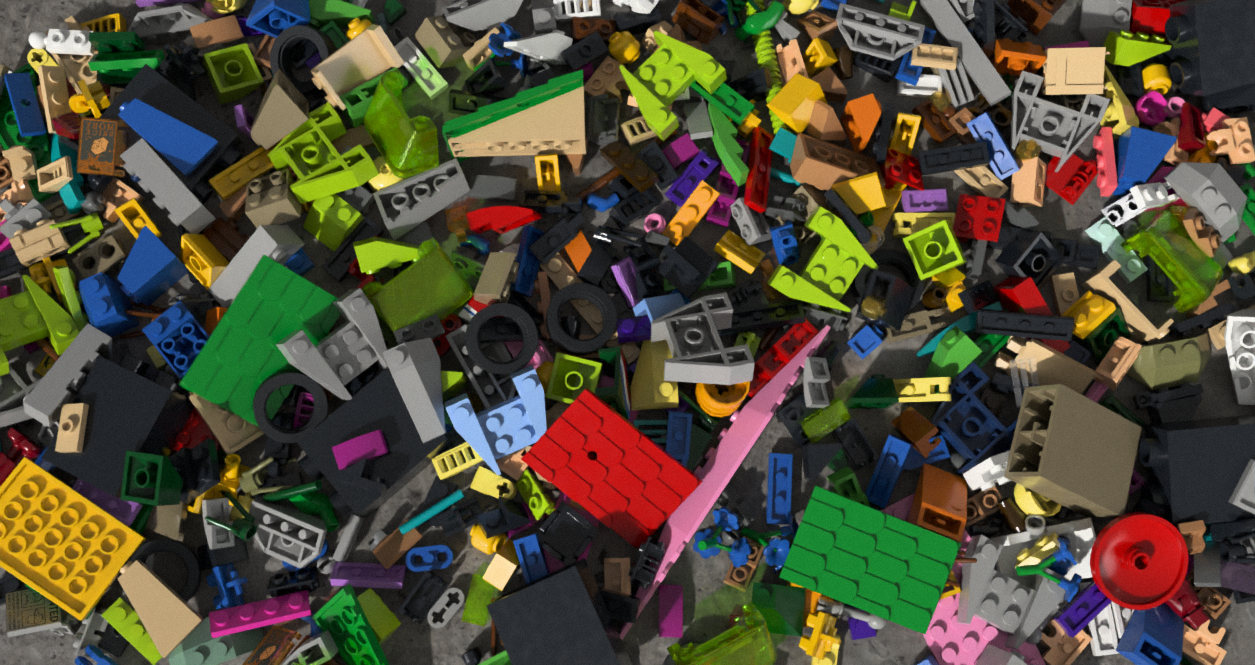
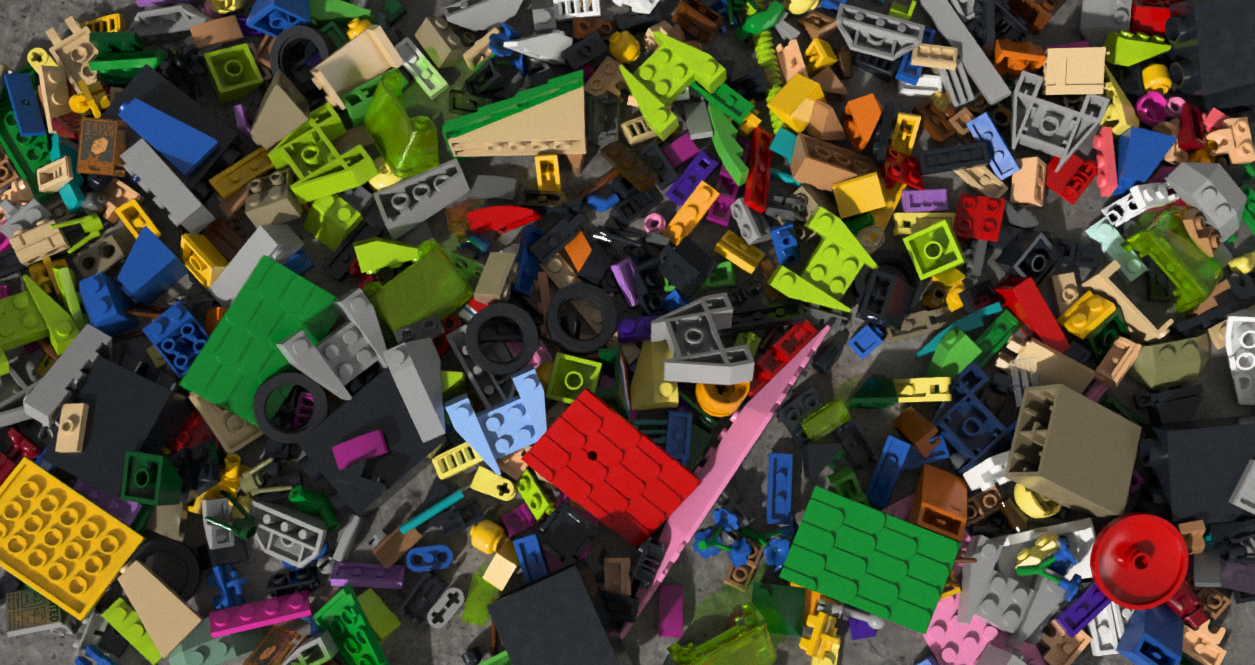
tan bracket [2,145,38,183] -> none
white plate [29,29,95,56] -> none
dark green bar [263,480,322,503] -> none
black slope [477,496,531,539] -> none
medium blue panel [633,293,685,322] -> none
light grey slope [803,357,831,408] -> none
black plate [824,188,872,244] -> none
clear yellow piece [861,295,887,320] -> none
black tile [974,308,1074,341] -> none
clear yellow piece [1016,140,1041,161] -> none
light grey hinge [1025,514,1046,536] -> none

